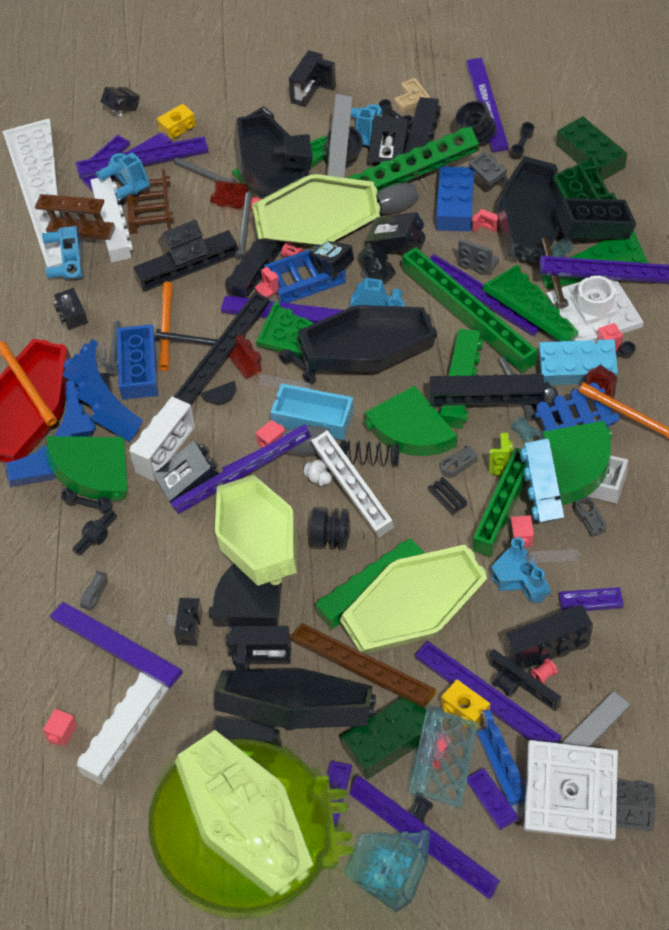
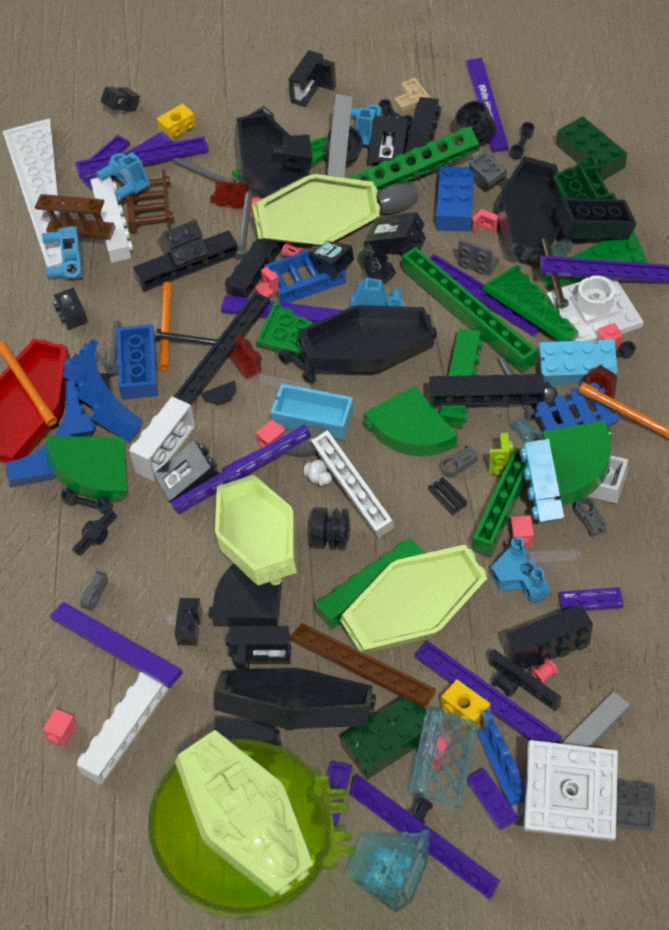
black piece [341,440,399,467] -> none

